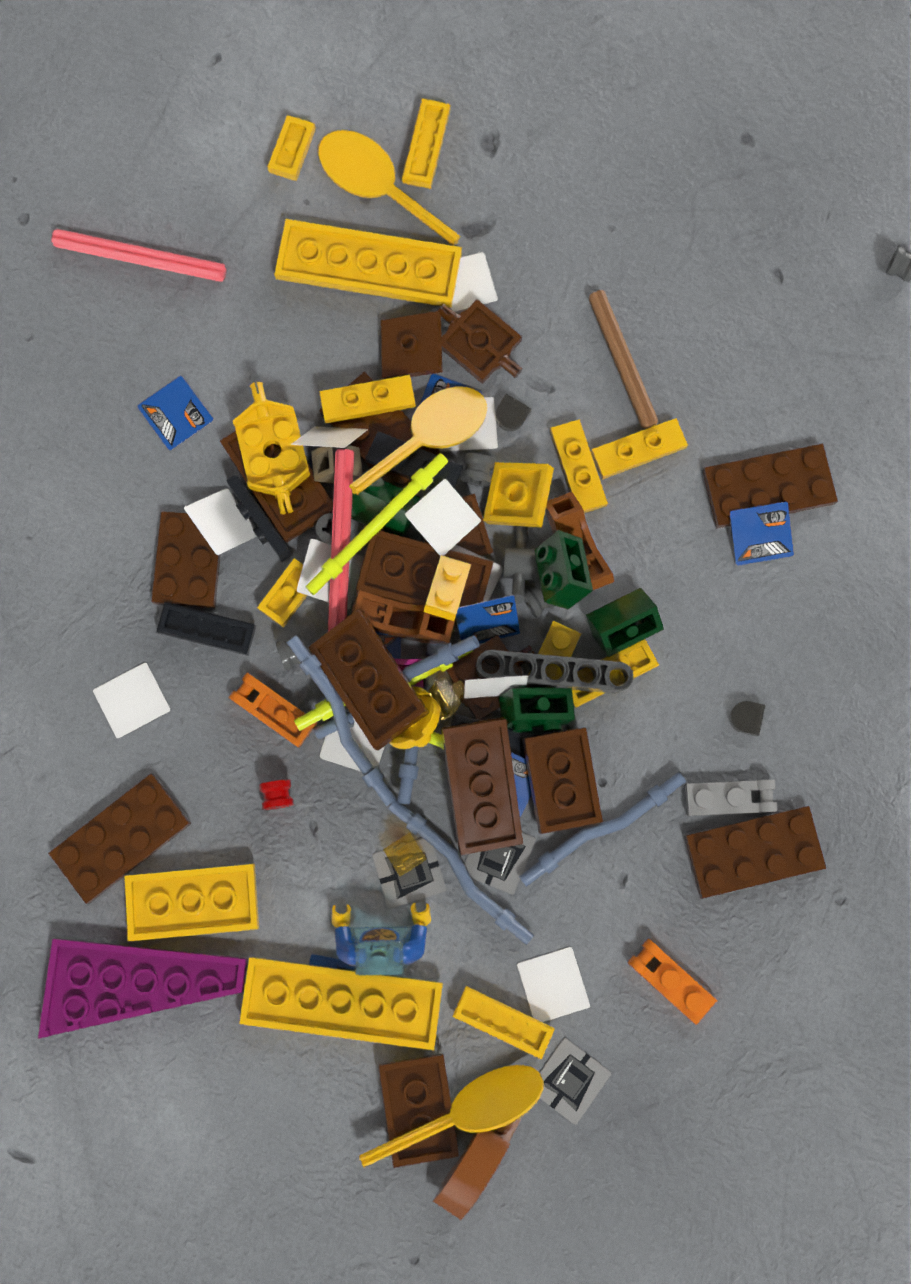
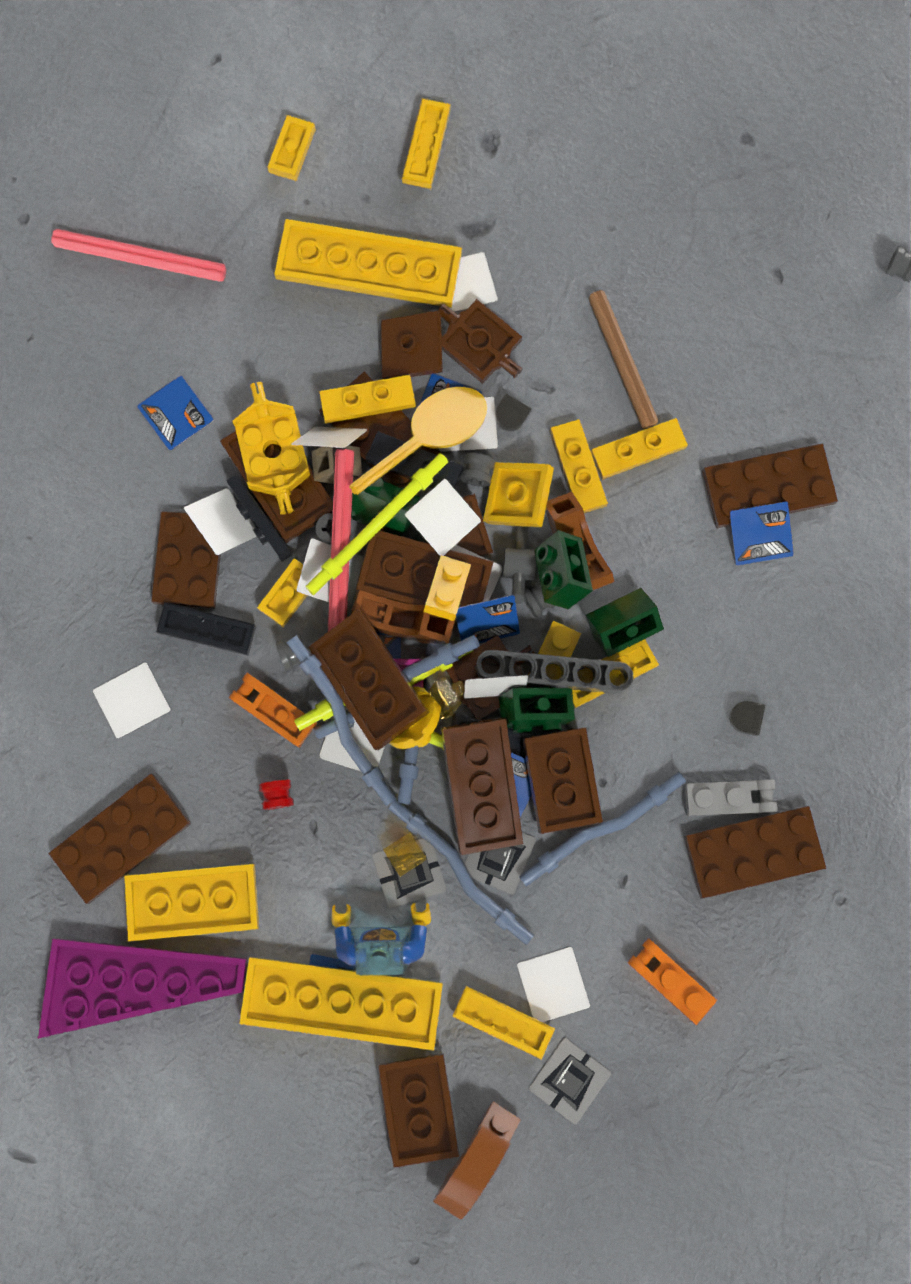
yellow piece [319,130,460,245] -> none
yellow piece [359,1065,544,1167] -> none

